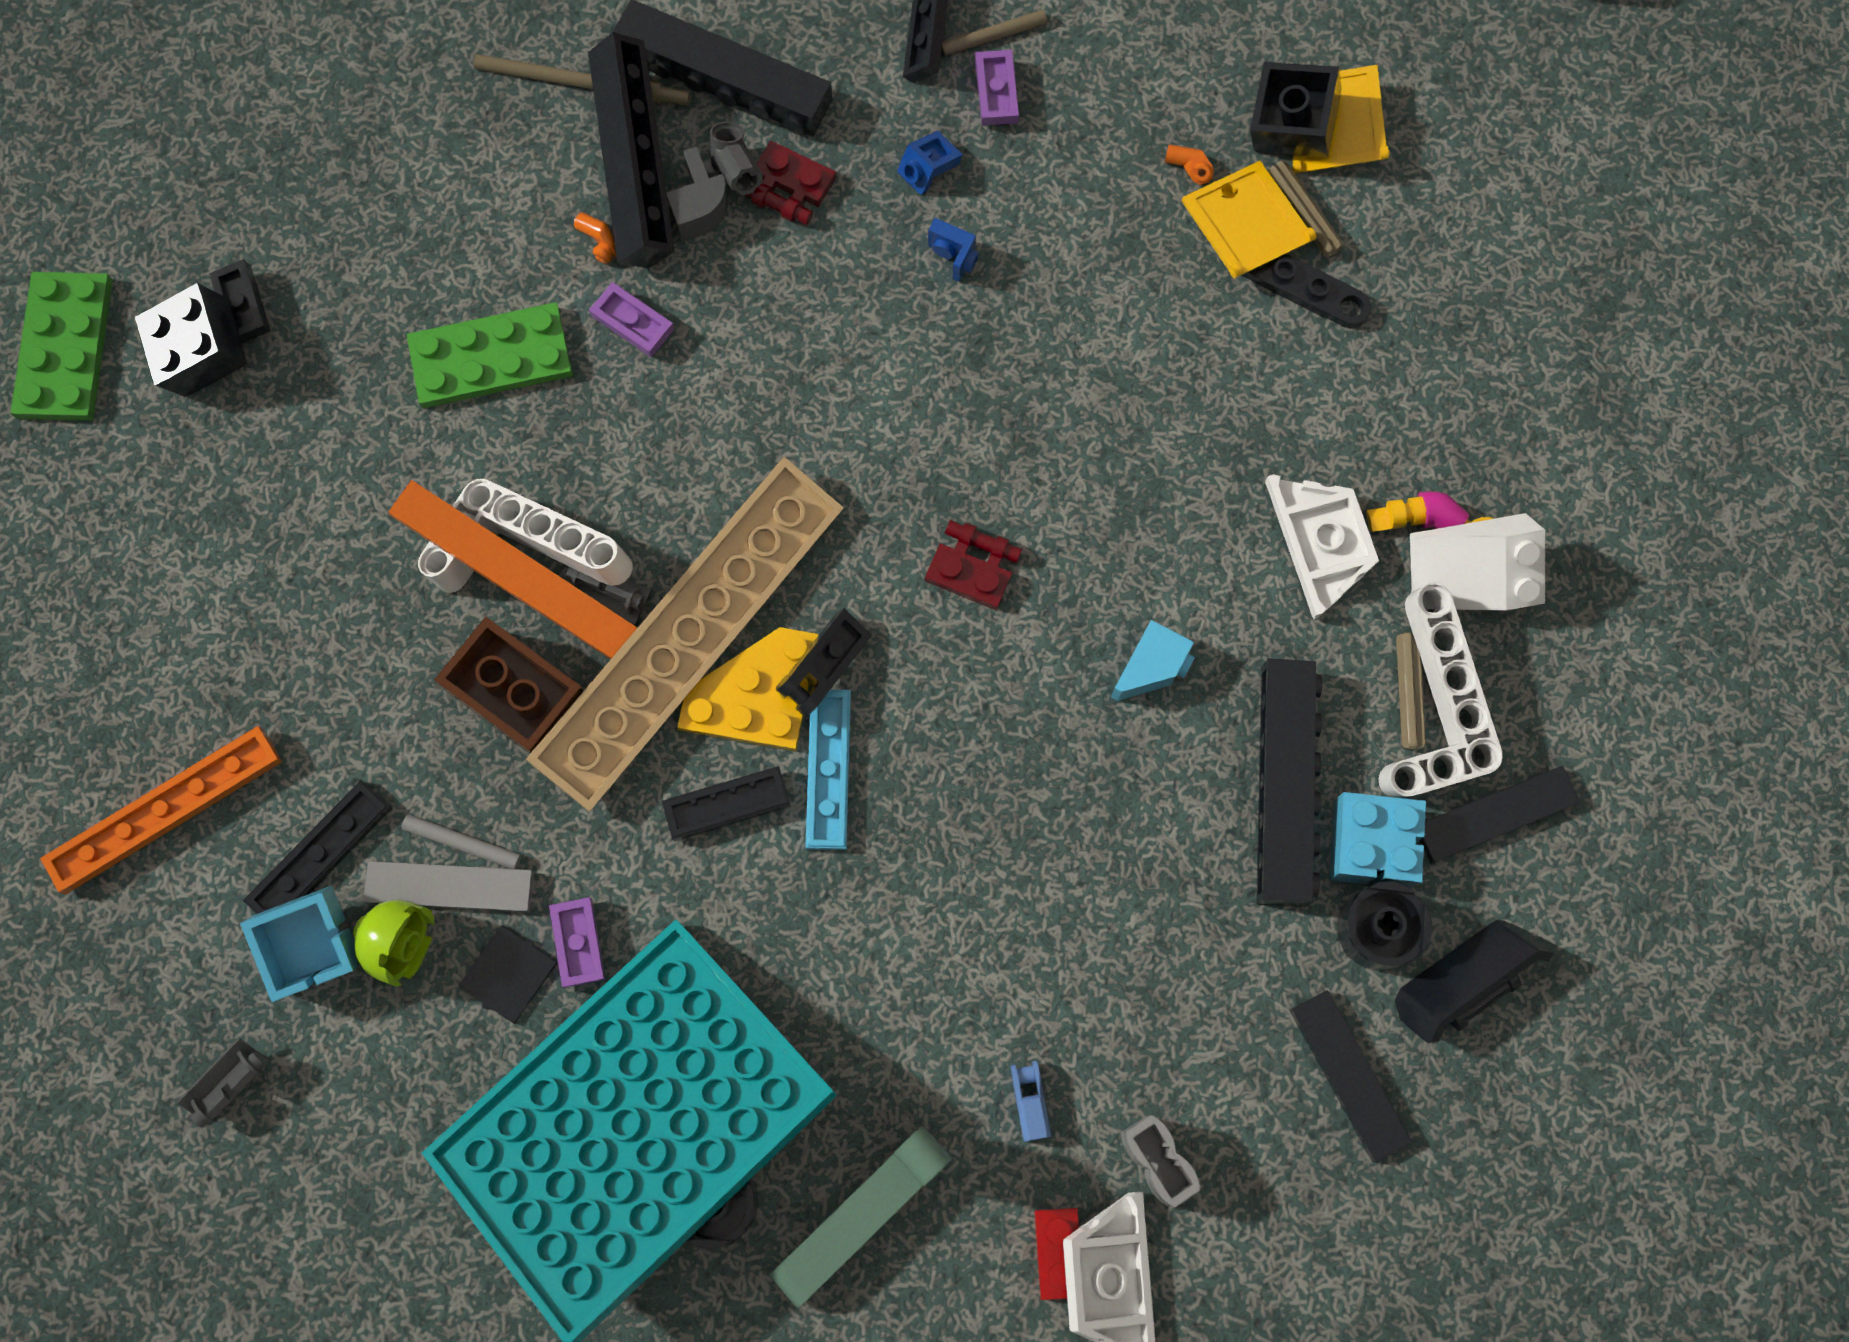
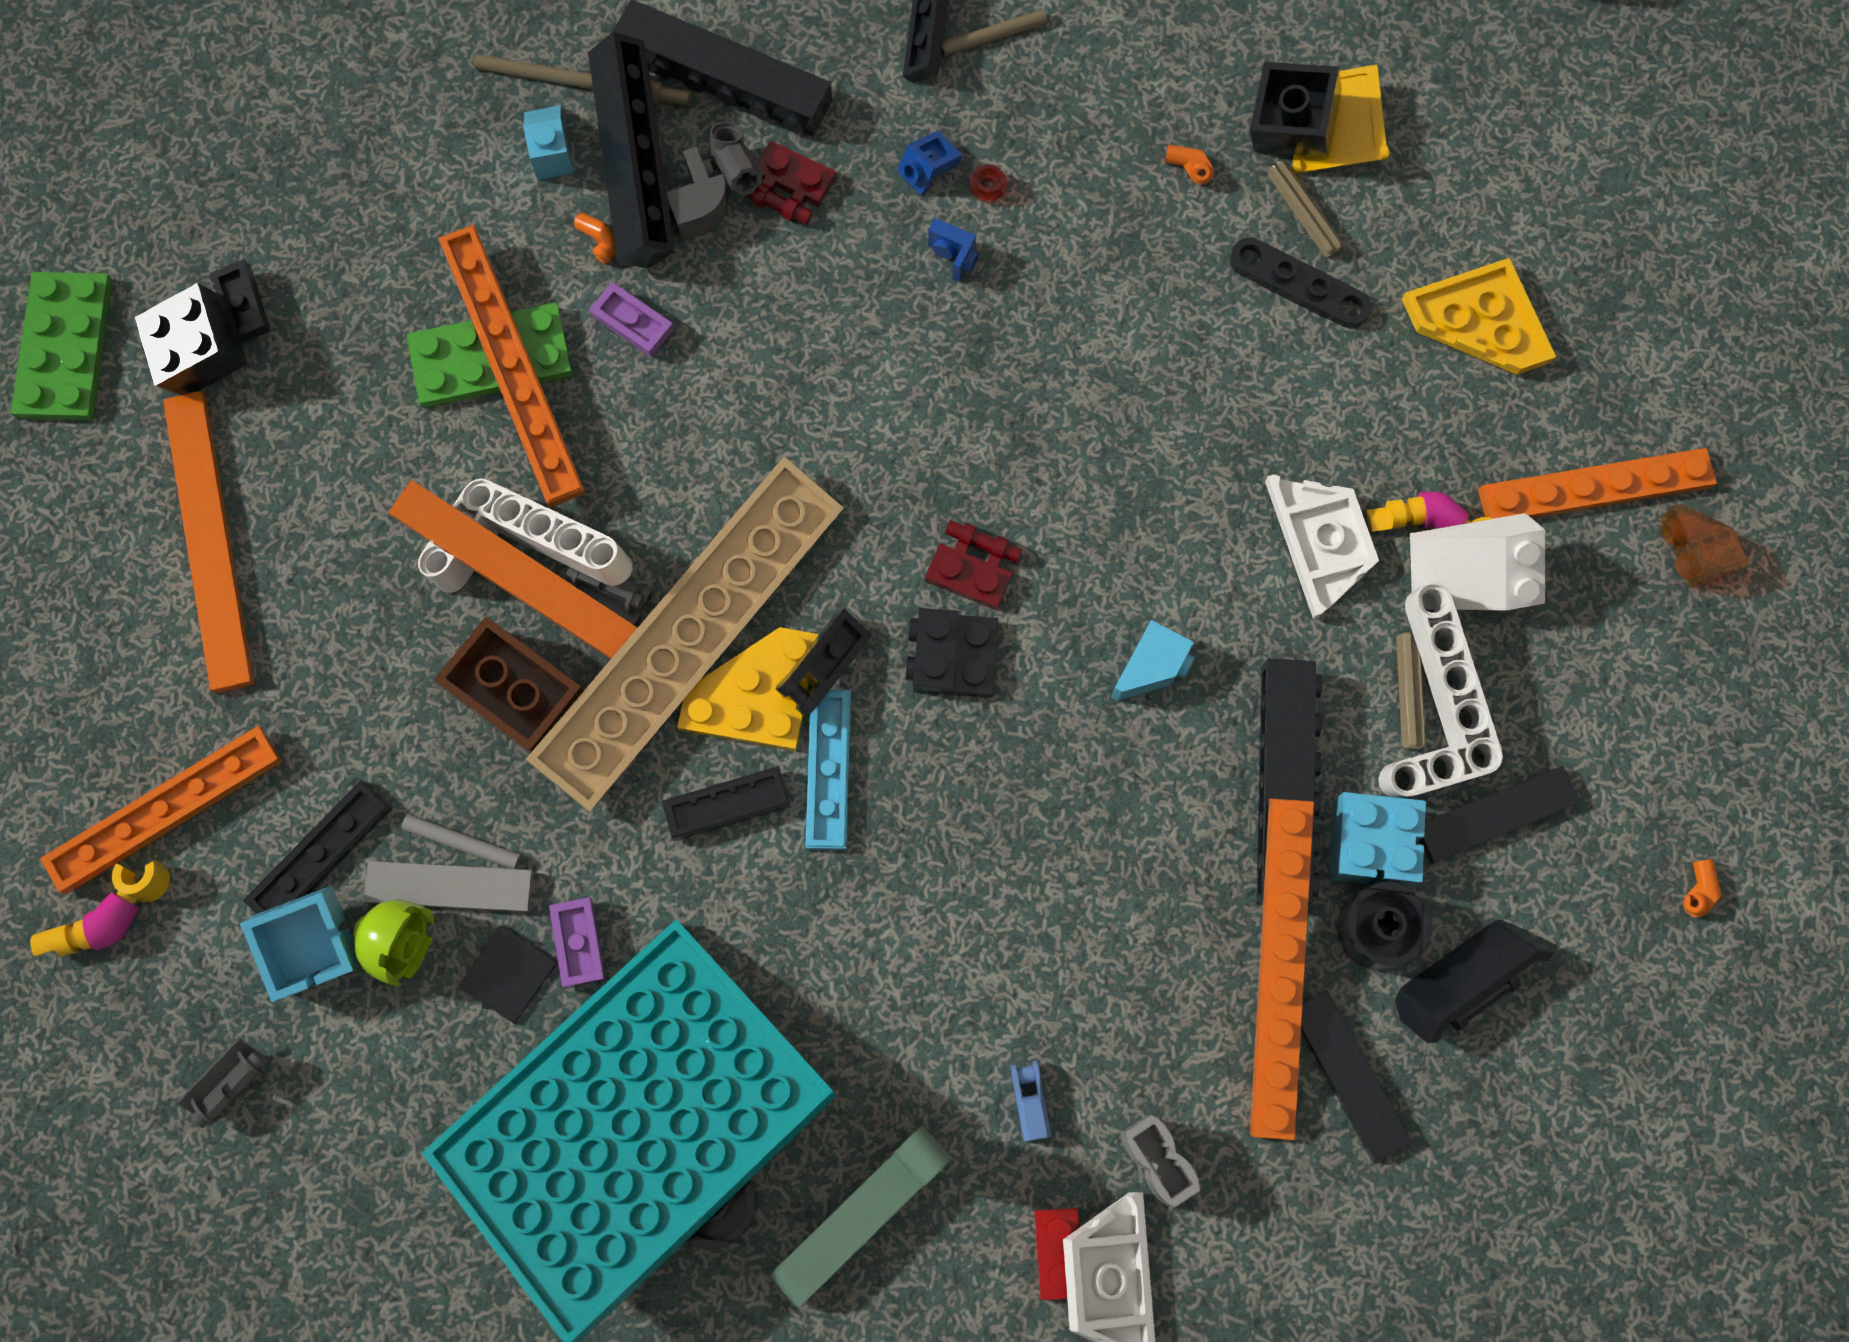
medium lavender plate [975,50,1019,126] -> none
yellow container [1181,161,1316,278] -> none
none -> yellow piece [30,860,170,957]
none -> orange tile [163,391,255,694]
none -> orange tile [438,224,586,508]
none -> medium azure slope [523,105,574,180]
none -> black plate [906,608,998,698]
none -> clear red plate [970,164,1007,202]
none -> orange plate [1250,799,1314,1140]
none -> yellow plate [1402,258,1556,375]
none -> orange plate [1478,448,1717,519]
none -> clear orange slope [1660,503,1749,589]
none -> orange arm [1683,859,1721,917]

